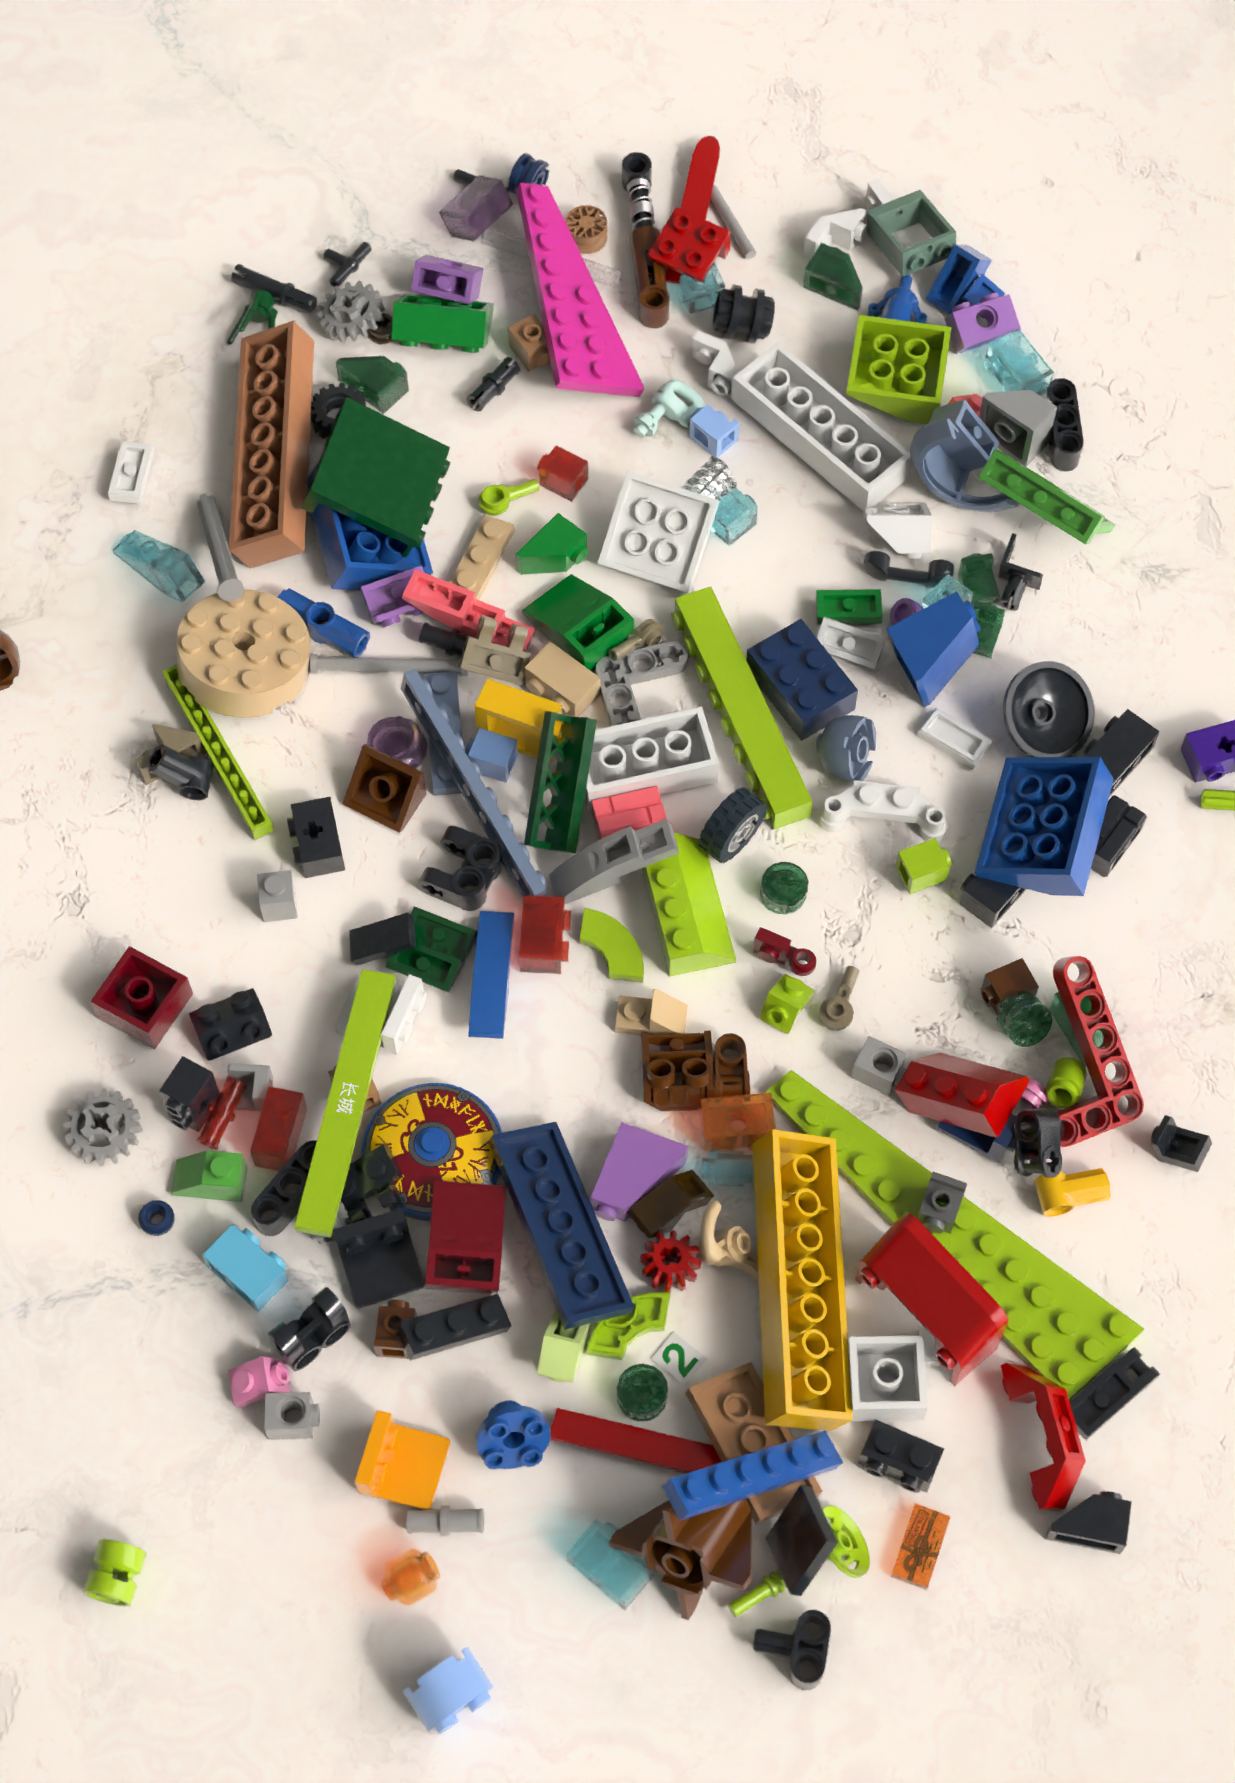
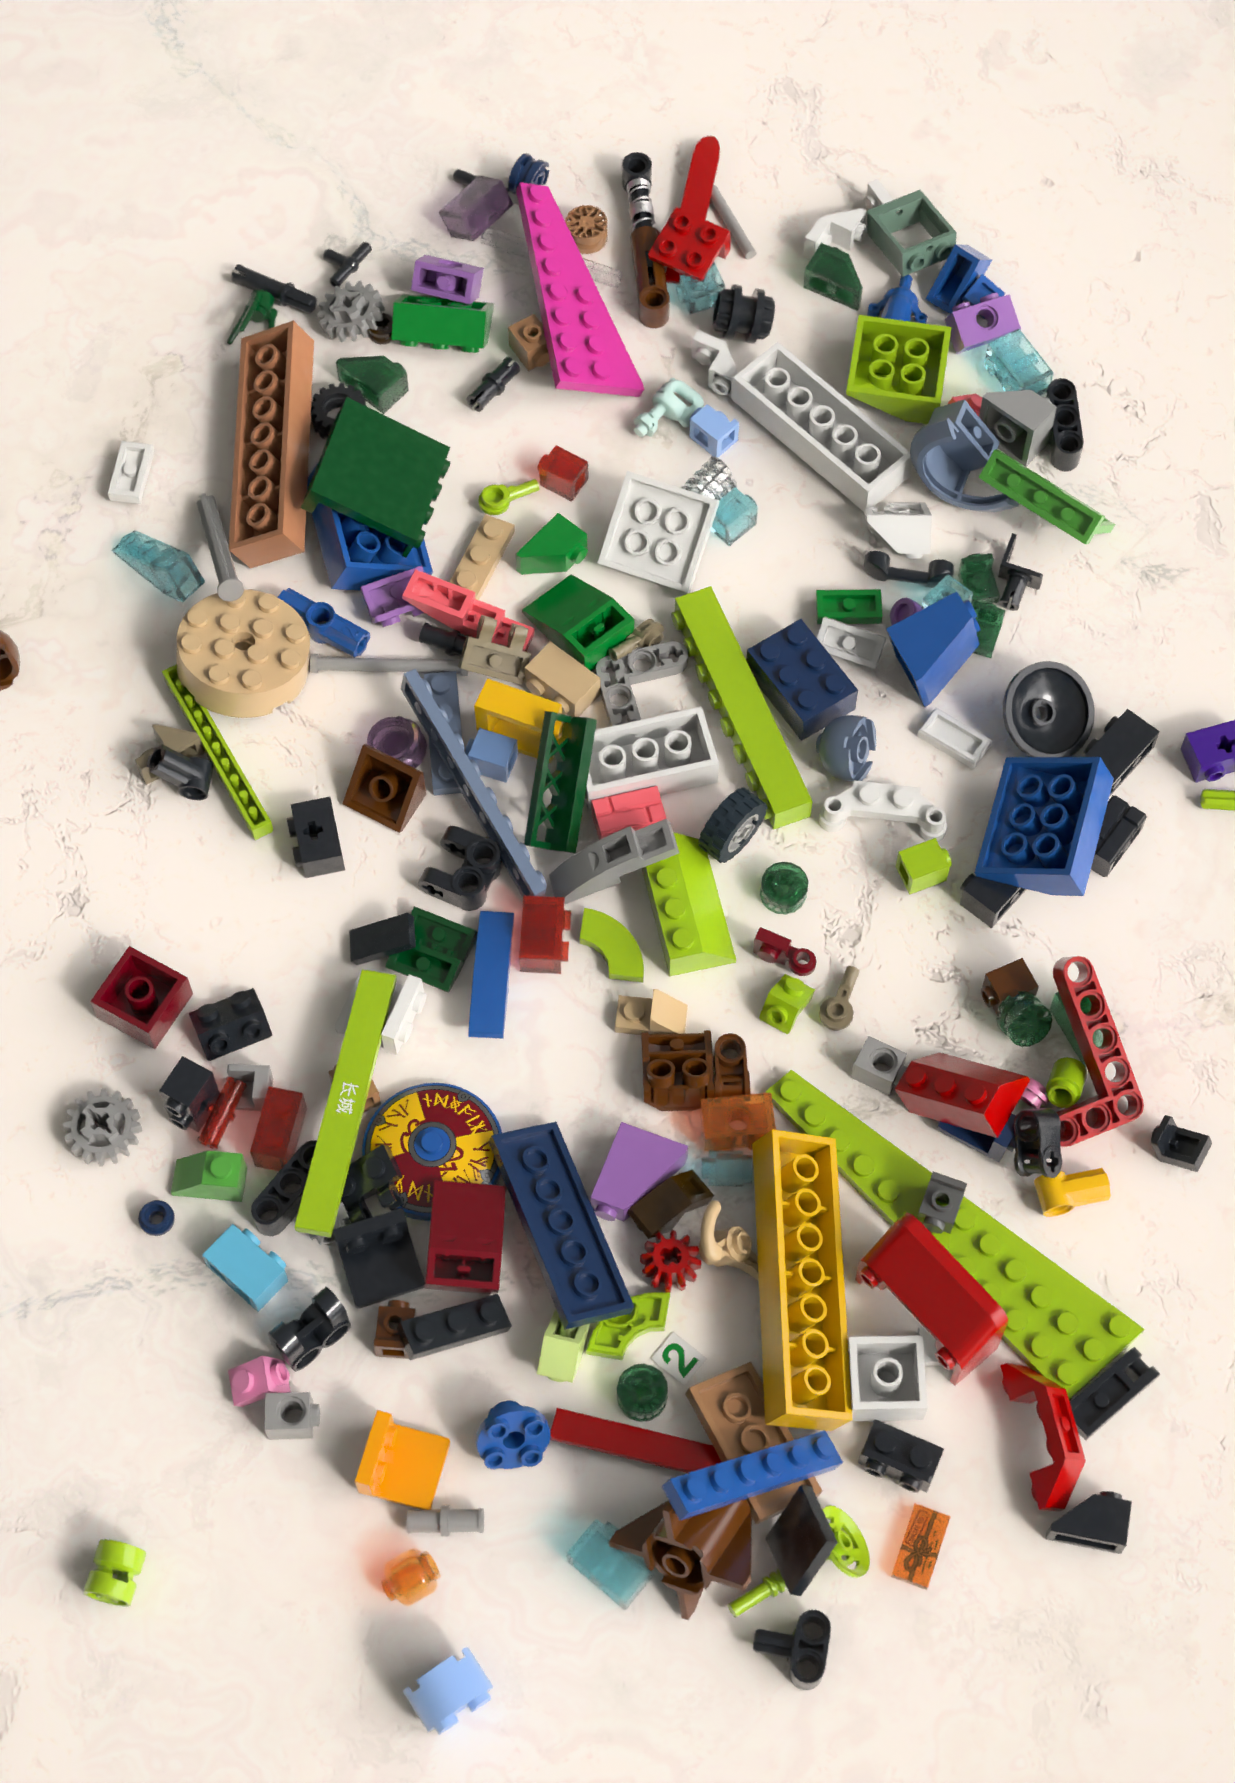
light grey brick [257,870,298,922] -> none

